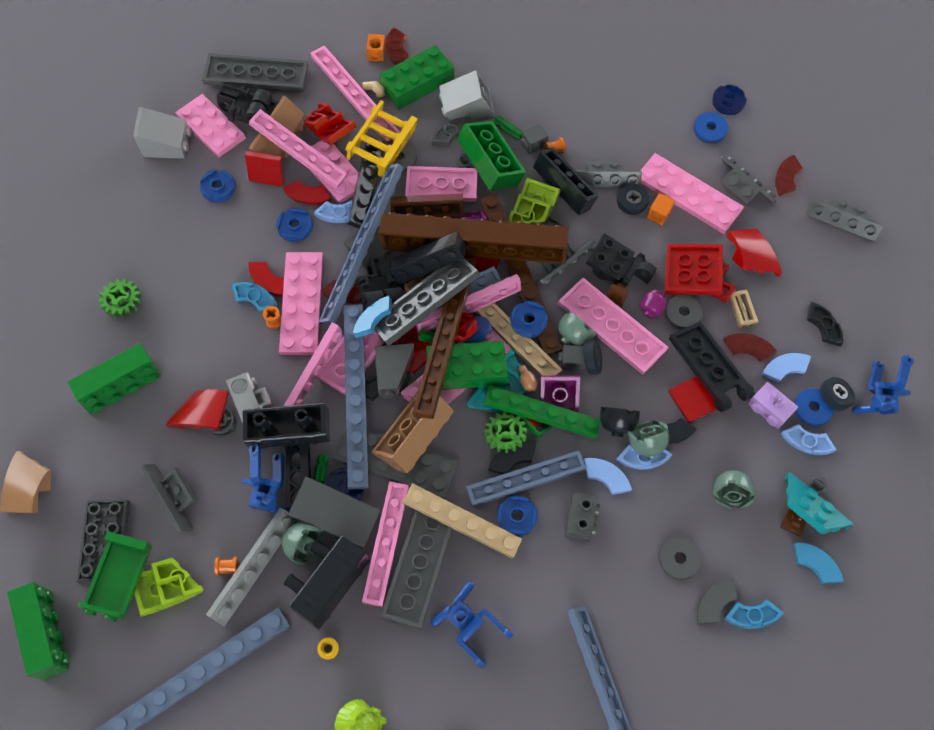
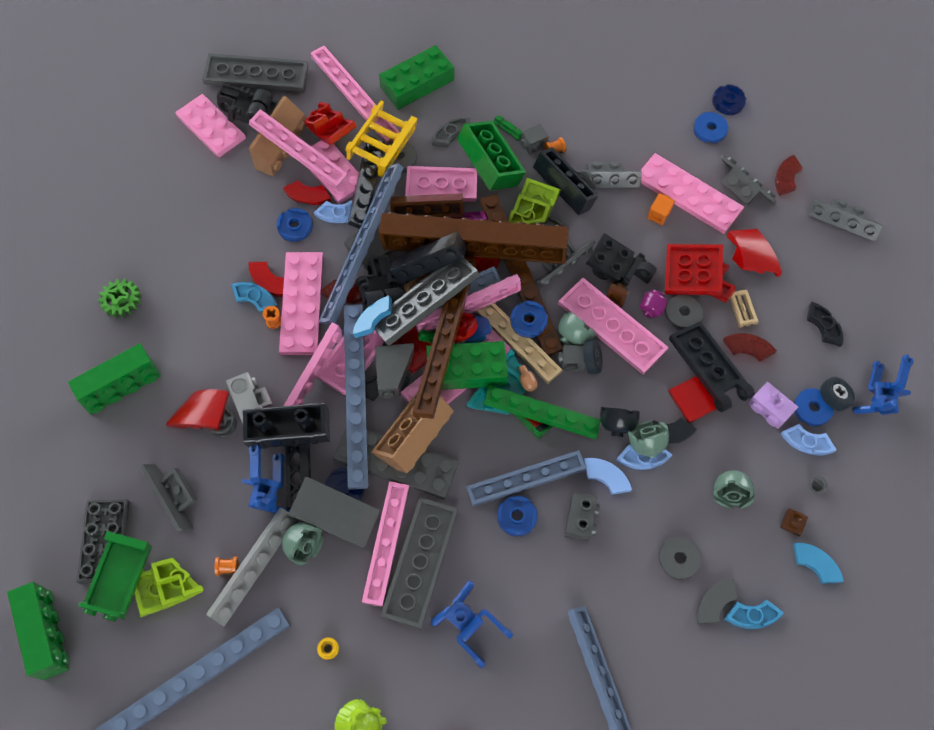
medium nougat slope [0,451,51,513] -> none
light grey slope [133,107,191,159] -> none
blue tile [200,170,236,203] -> none
red tile [245,151,285,187] -> none
black piece [284,535,370,630] -> none
green axle [313,454,329,484] -> none
tan arm [362,81,385,98] -> none
orange brick [366,34,386,62] -> none
clear red tile [386,27,408,65] -> none
tan plate [402,483,522,558] -> none
light grey slope [439,70,495,120] -> none
dark grey hinge [457,154,472,168] -> none
bright green gear [484,411,527,453] -> none
black tile [488,441,537,474] -> none
magenta slope [539,375,580,413] -> none
black bush [617,184,649,215] -> none
light blue tile [761,353,811,383] -> none
teal wing [784,472,854,534] -> none

